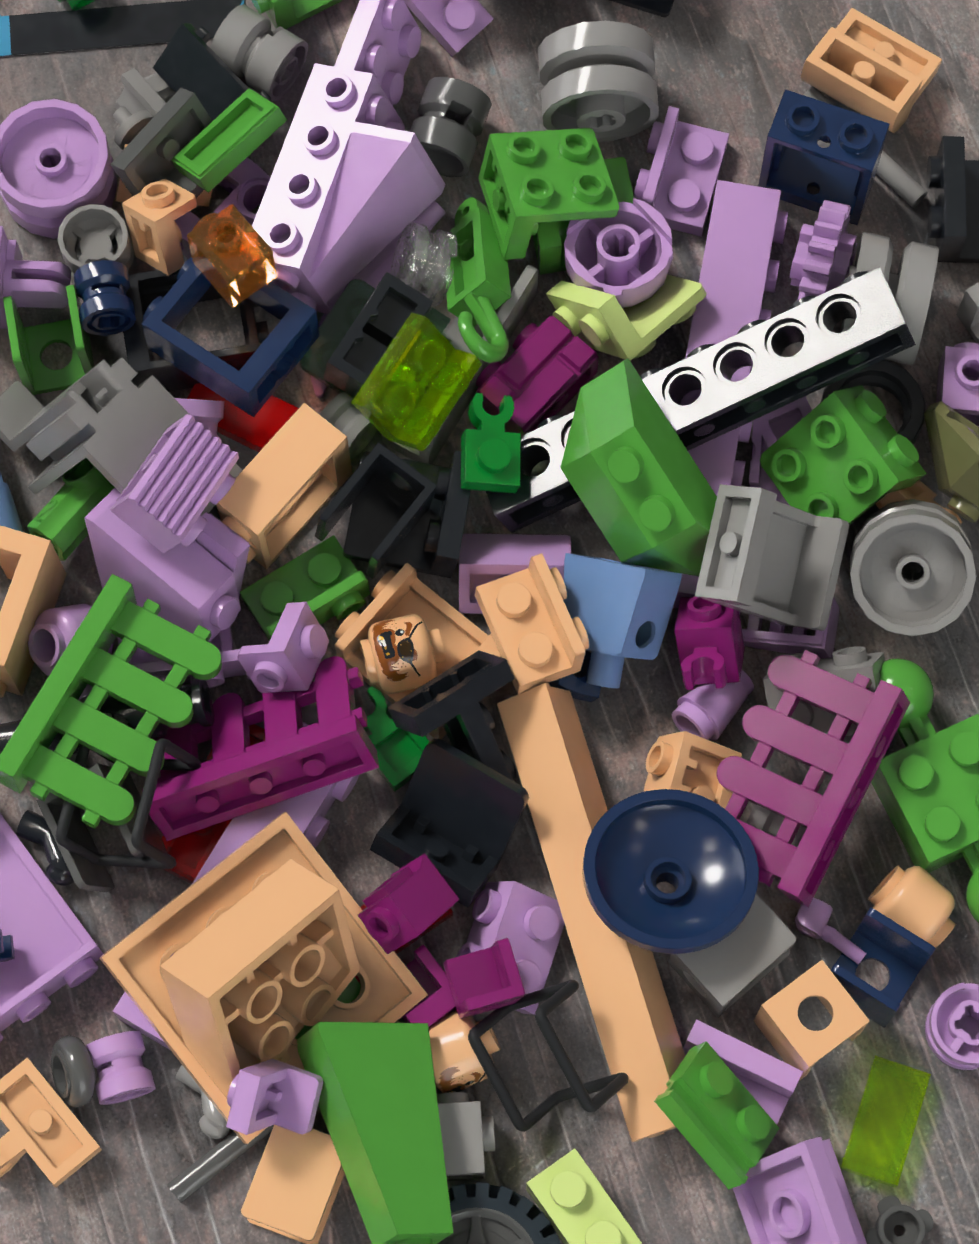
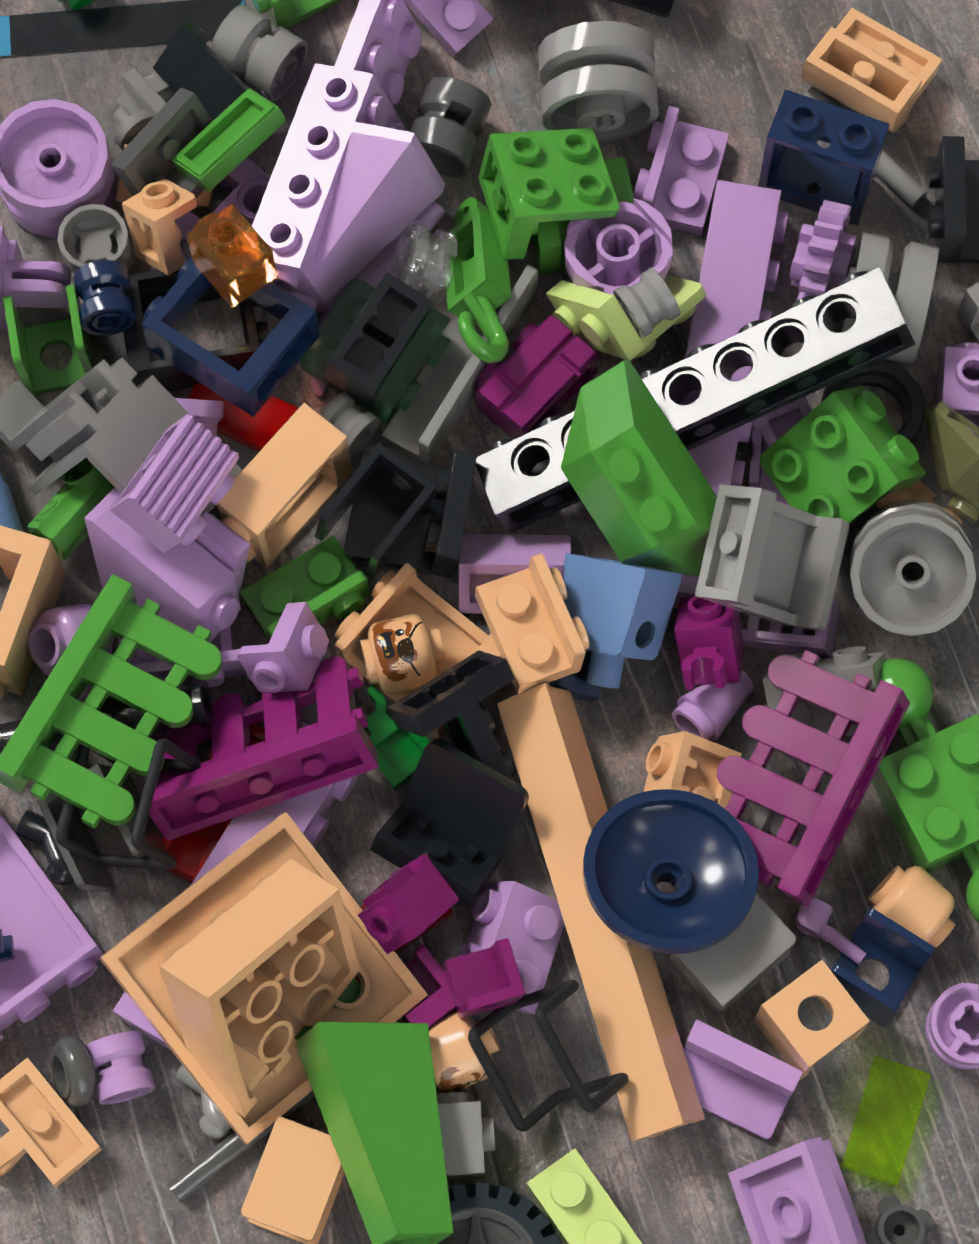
lavender bracket [226,1059,323,1135] -> none
clear neon green bracket [351,313,482,451] -> none
green plate [461,393,521,493] -> none
bright green plate [654,1041,780,1189] -> none
none -> light grey wheel [613,268,681,338]

